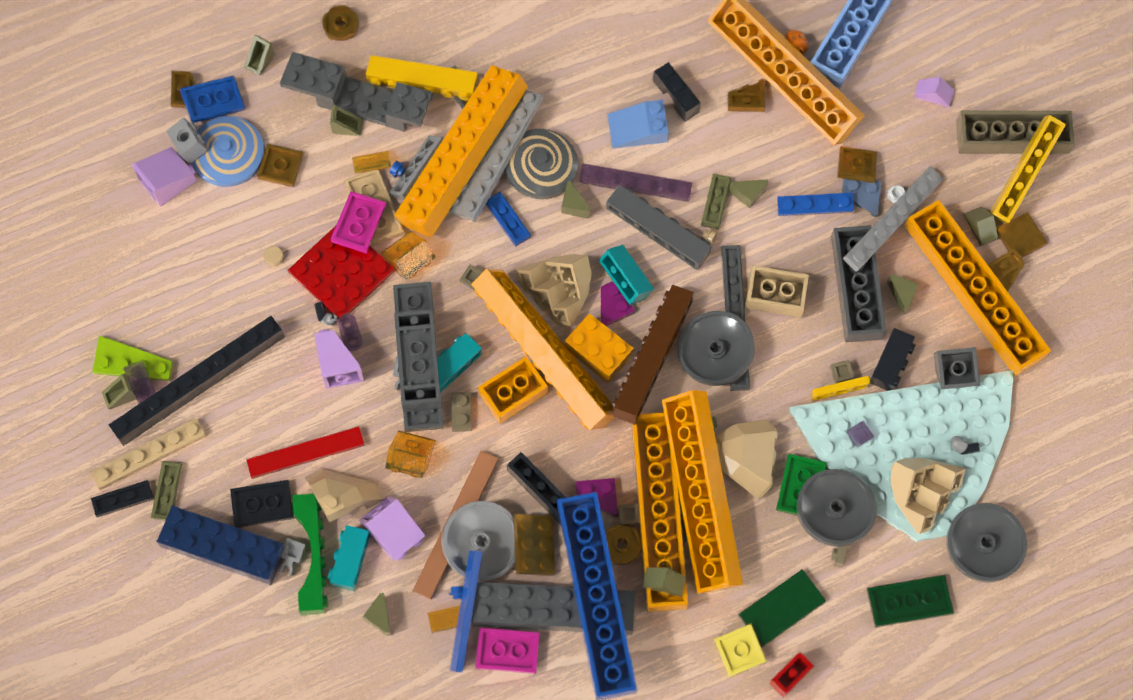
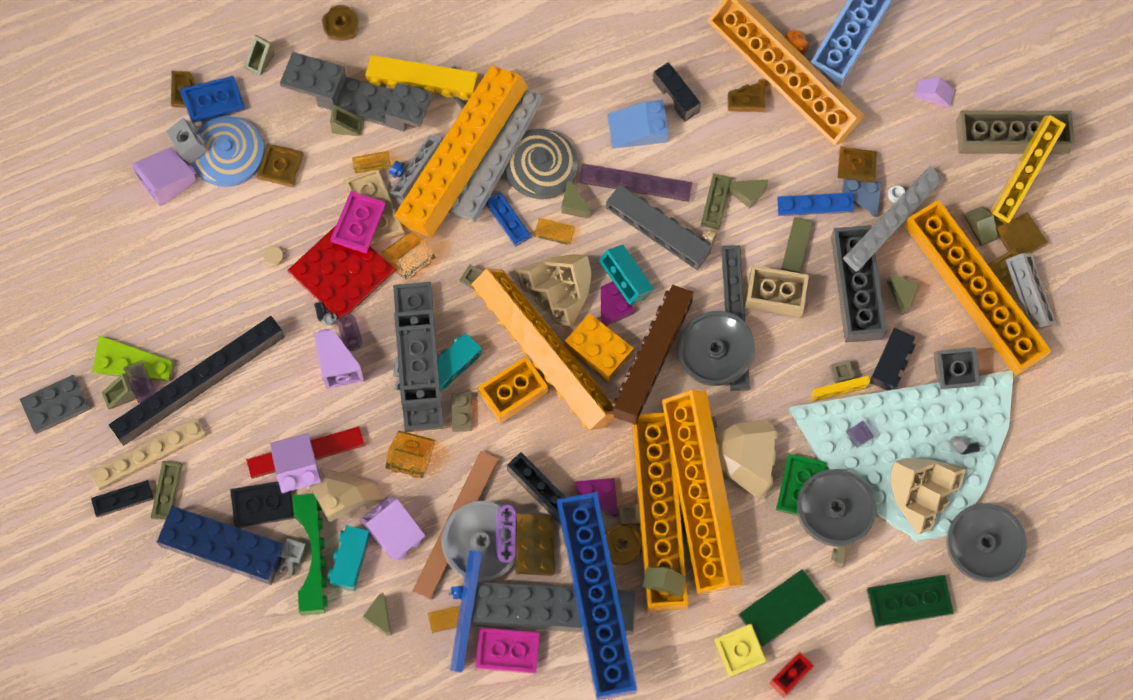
none -> dark grey plate [20,374,90,434]
none -> lavender slope [270,433,320,493]
none -> medium lavender beam [496,505,516,563]
none -> clear yellow tile [534,218,575,246]
none -> olive tile [781,217,812,273]
none -> light grey fence [1006,253,1056,330]

